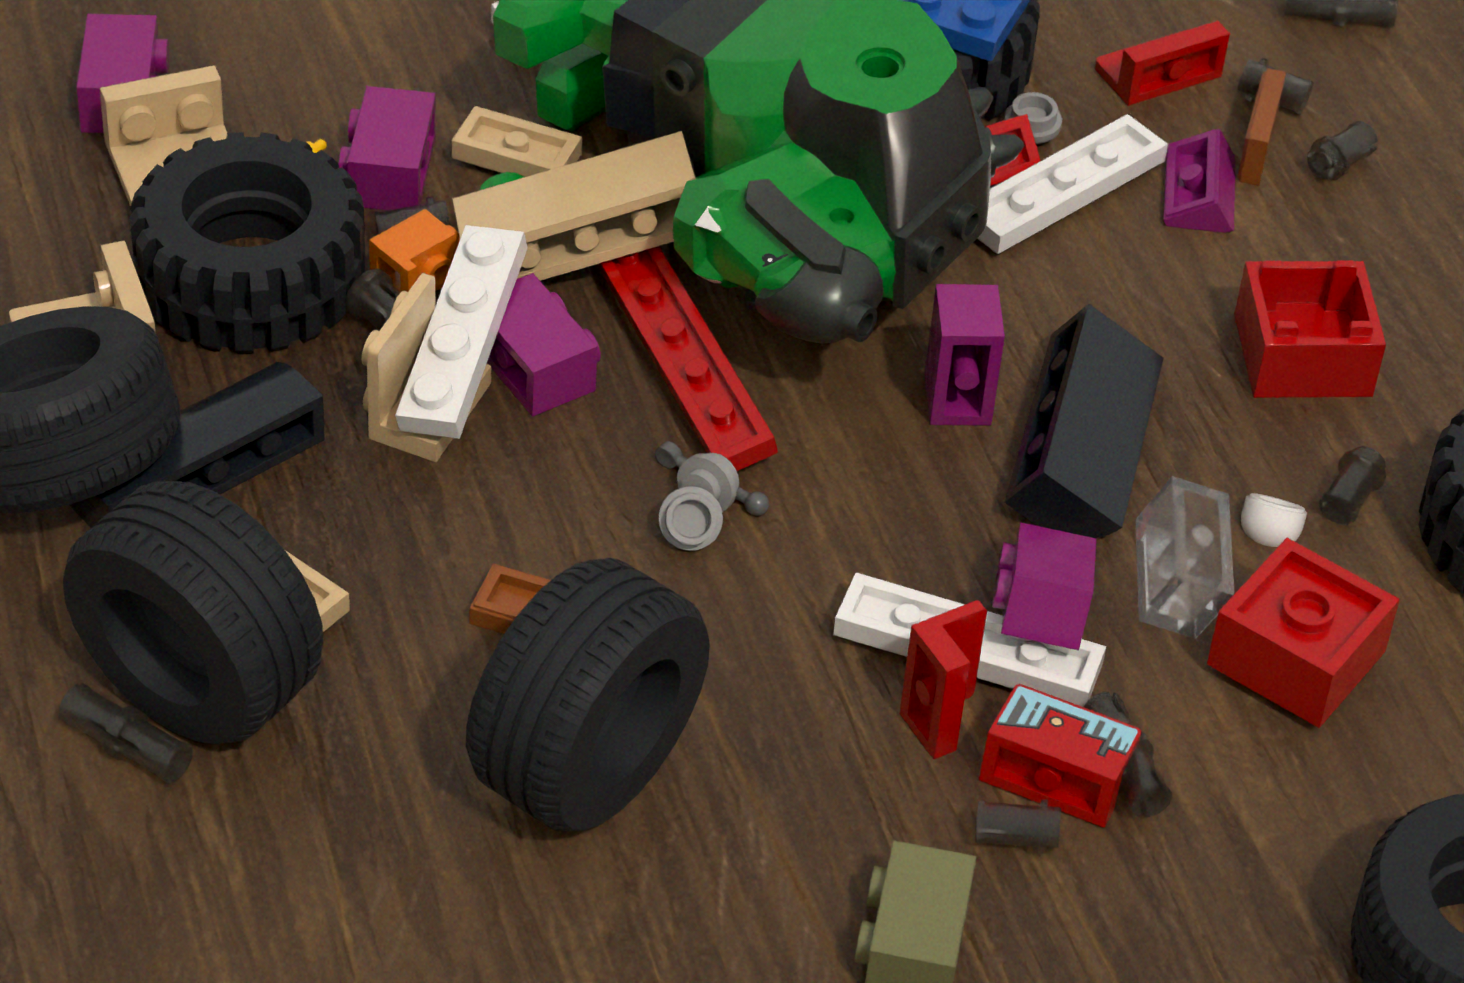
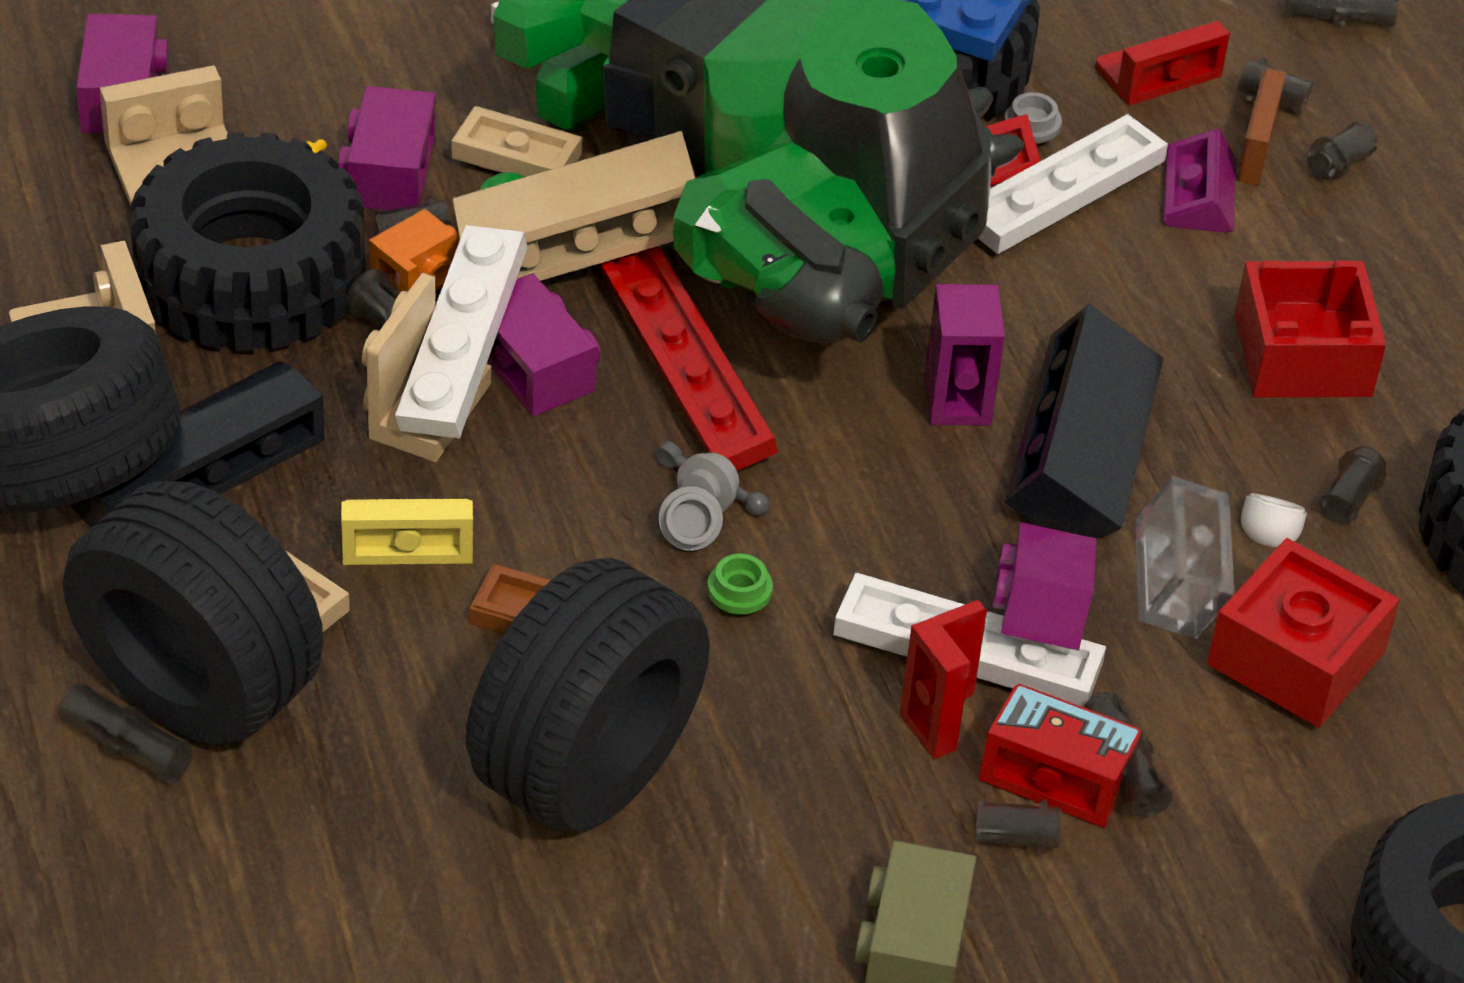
none -> light yellow panel [341,499,473,565]
none -> bright green plate [707,553,773,614]

